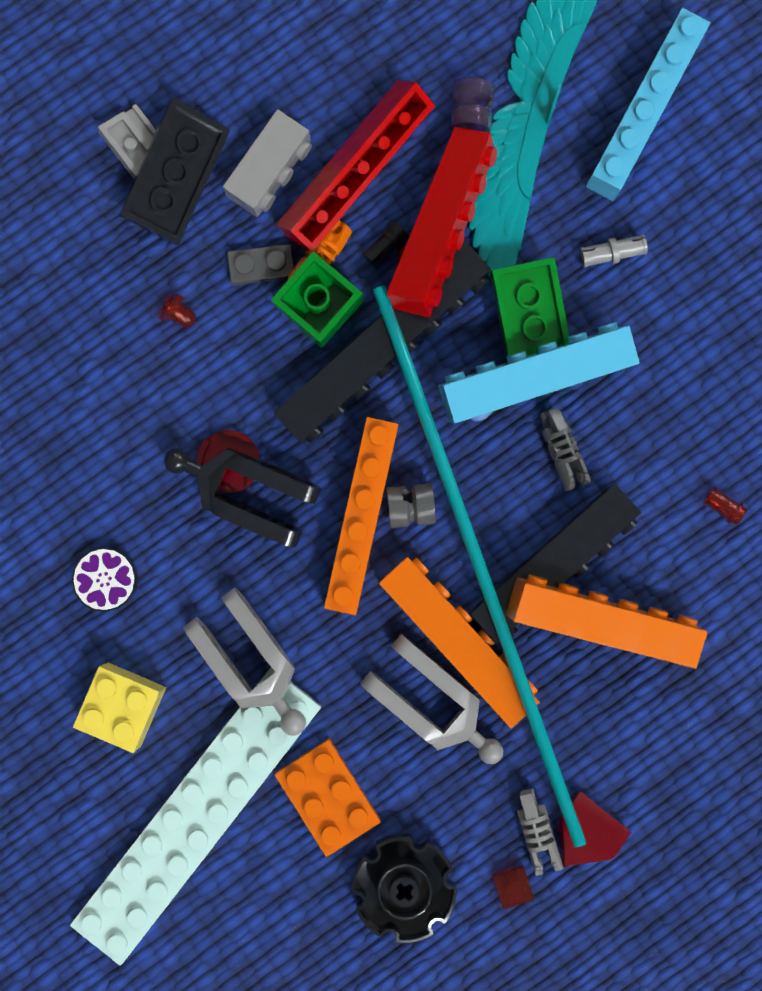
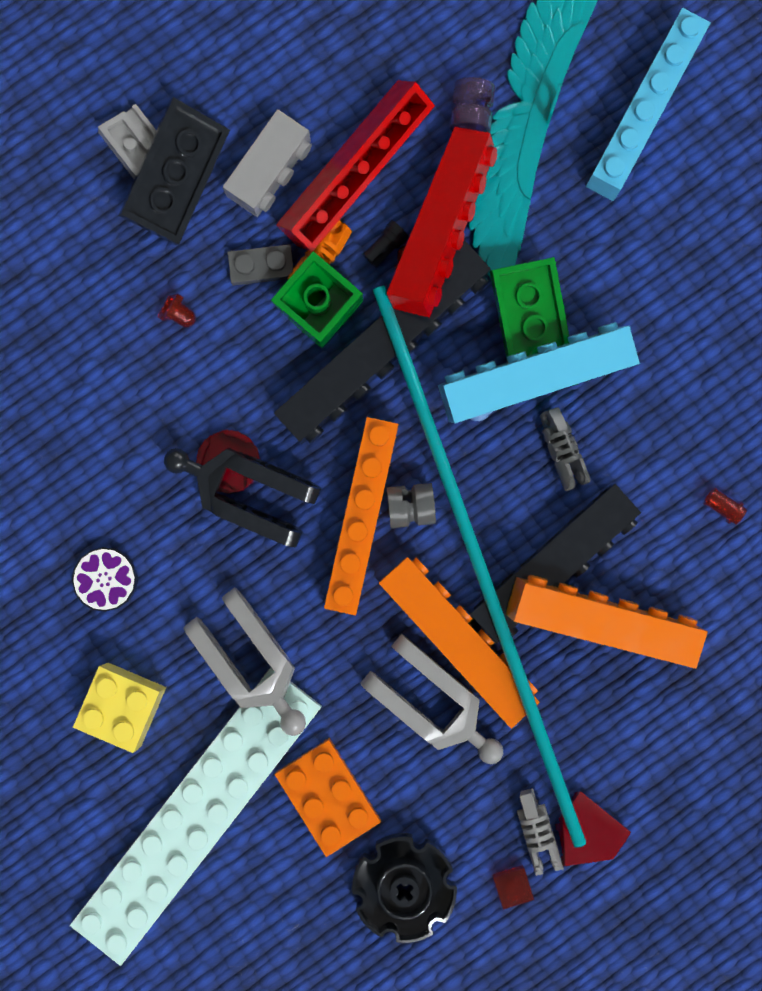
light grey pin [580,234,648,268] -> none

